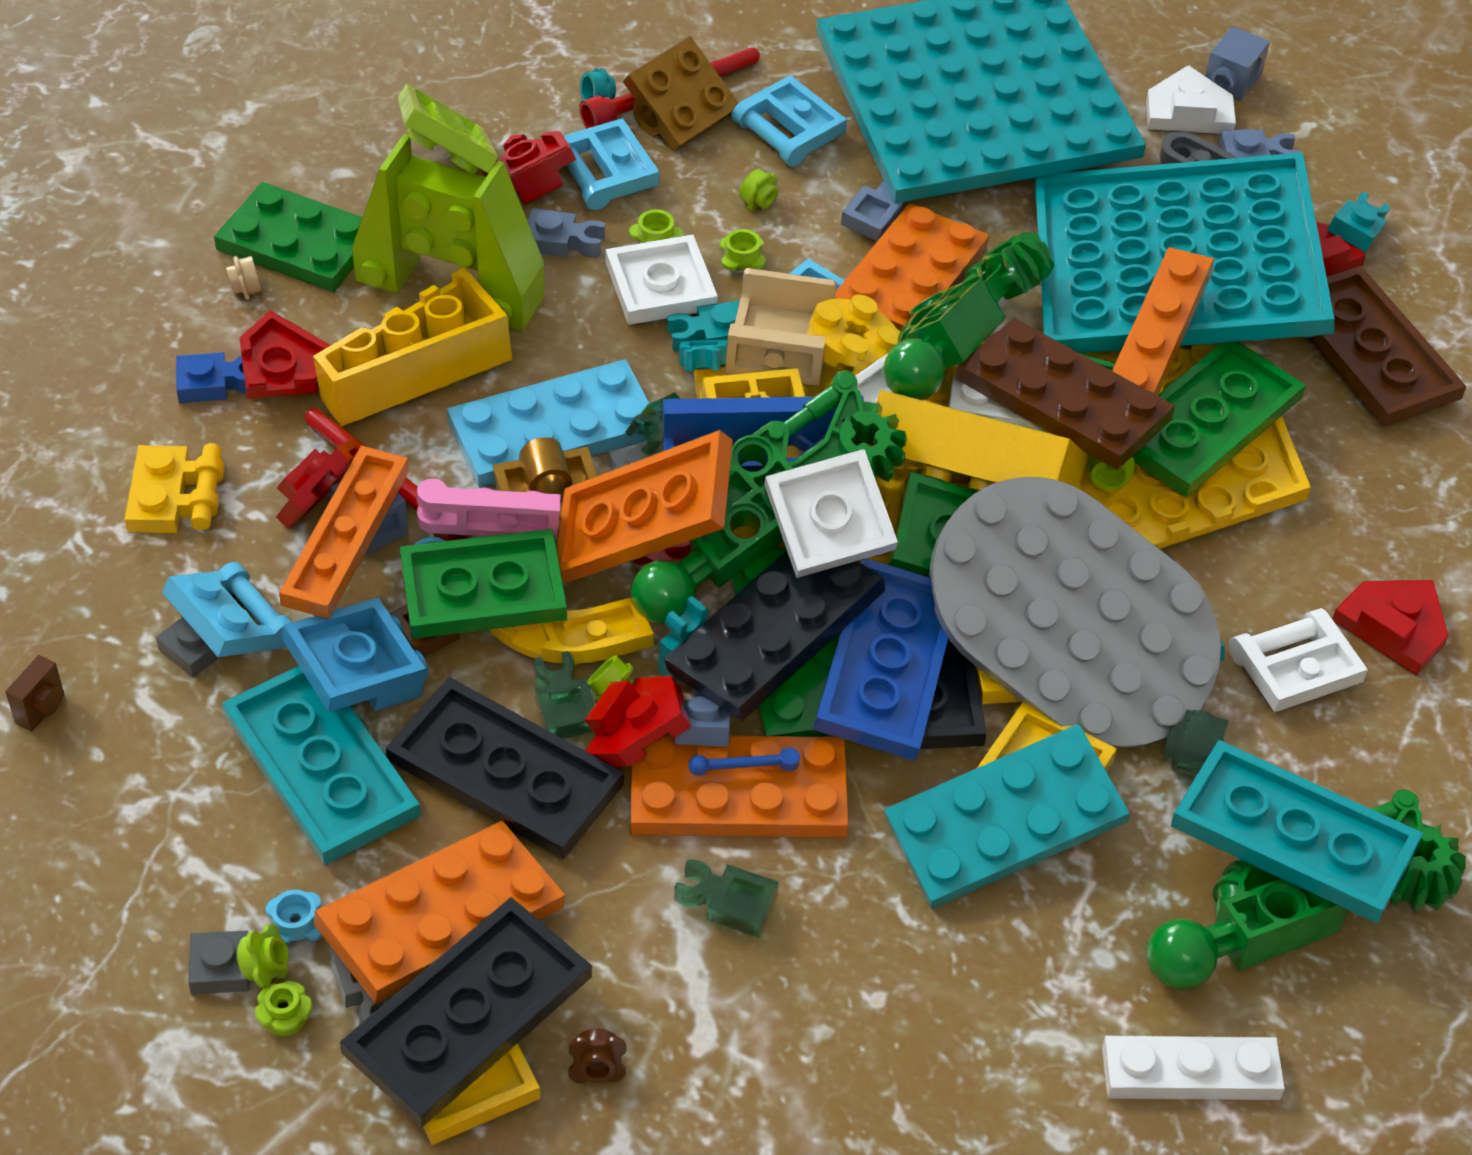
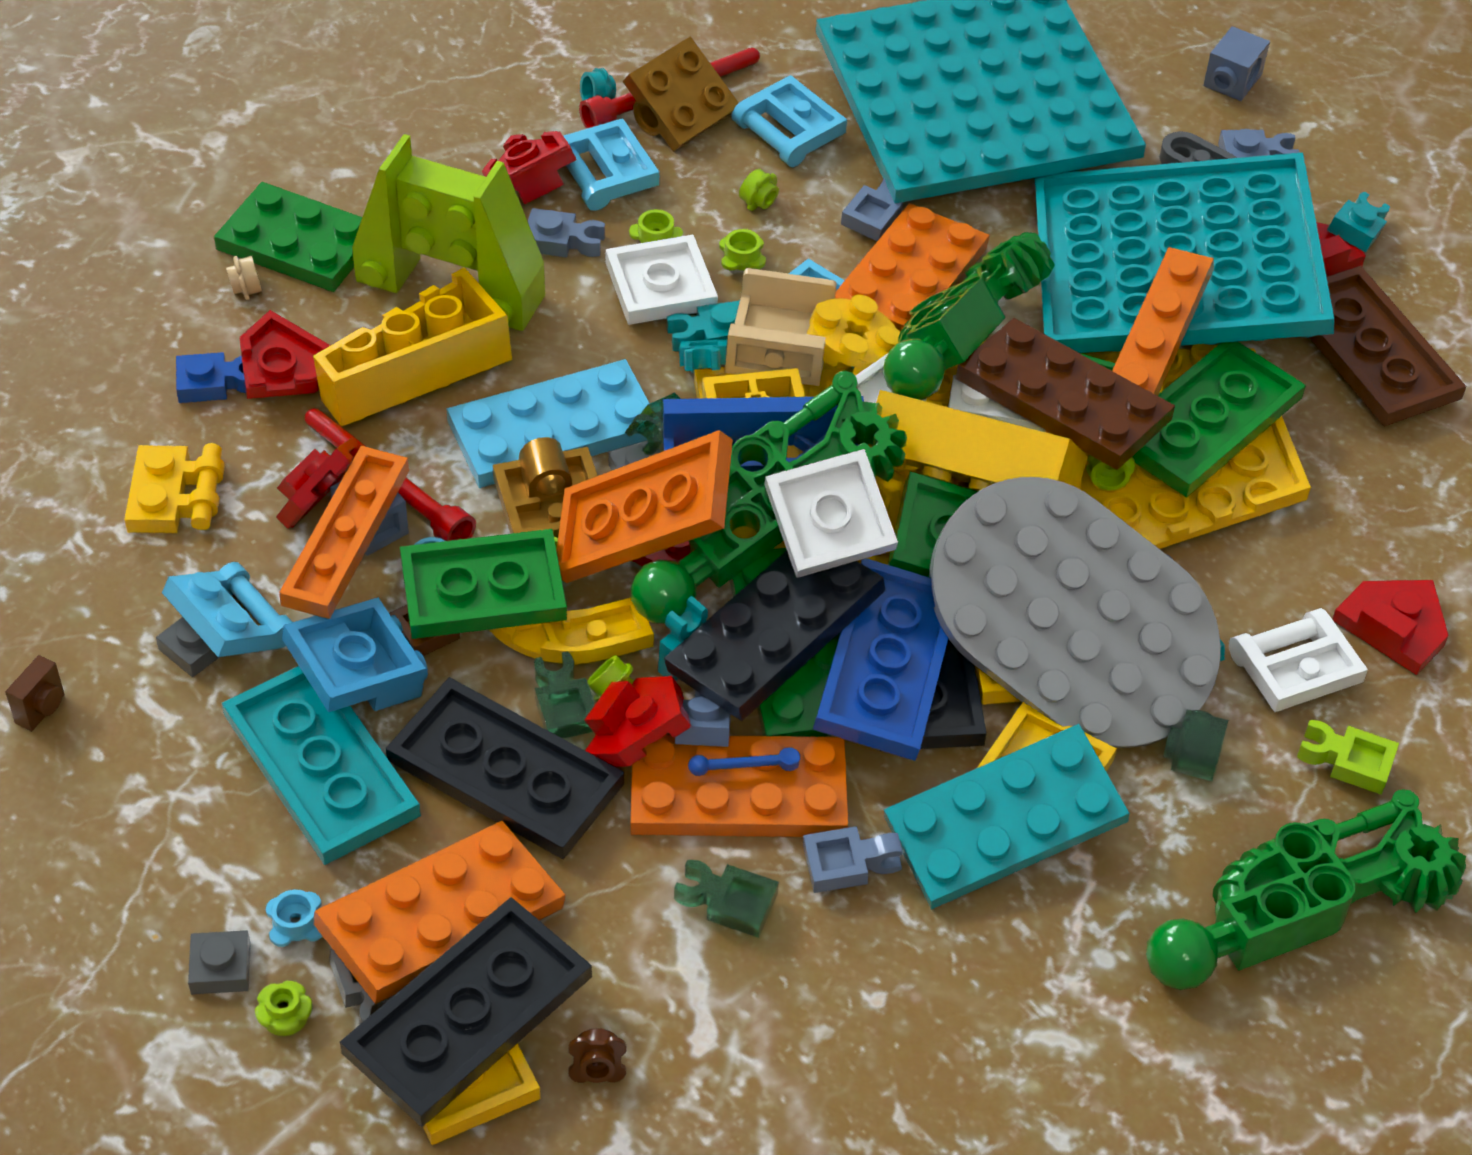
lime plate [237,924,289,987] -> none
lime plate [398,83,498,174] -> none
bright pink plate [417,478,561,541] -> none
white plate [1102,1036,1285,1100] -> none
white plate [1146,65,1236,134] -> none
teal plate [1171,740,1423,924] -> none
none -> sand blue plate [803,826,903,893]
none -> lime plate [1297,720,1399,795]

